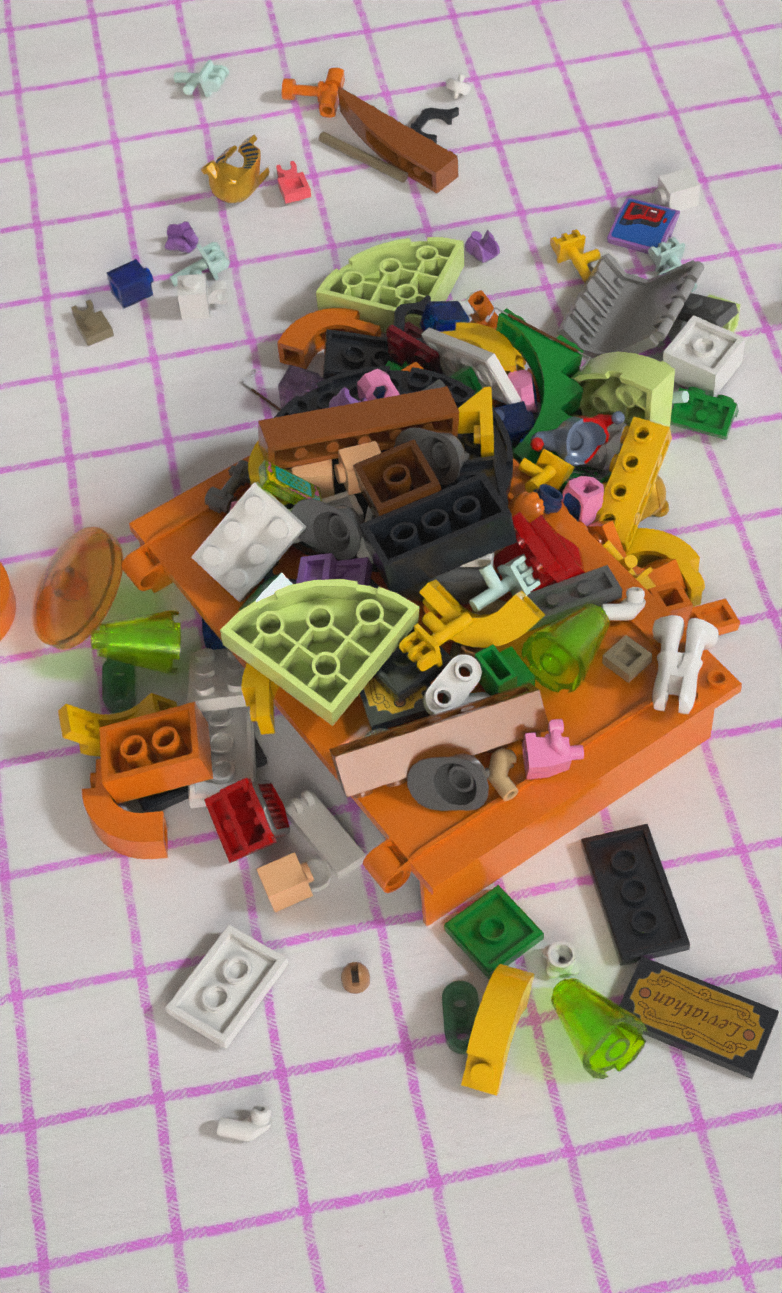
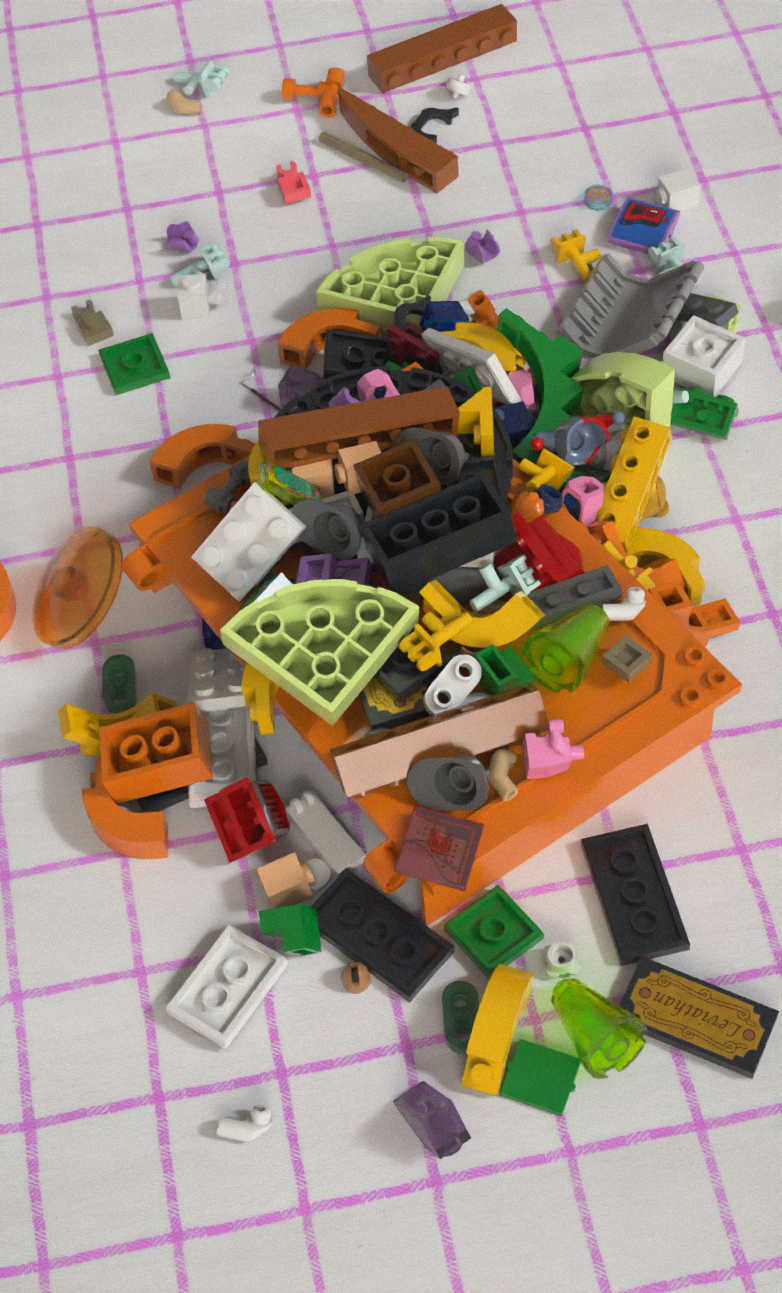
clear neon green cone [91,610,181,675] -> none
clear blue brick [106,259,154,309] -> none
pearl gold piece [201,134,270,203] -> none
reddish brown piece [485,307,591,372] -> none
white piece [652,615,719,714] -> none
none -> green tile [98,333,170,395]
none -> orange arch [150,424,256,489]
none -> tan arm [166,90,201,114]
none -> green piece [259,903,322,956]
none -> black tile [311,868,455,1002]
none -> dark orange brick [367,4,517,93]
none -> clear purple slope [393,1081,471,1159]
none -> clear red piece [394,805,484,891]
none -> green piece [500,1039,581,1116]
none -> clear light blue tile [584,184,612,211]

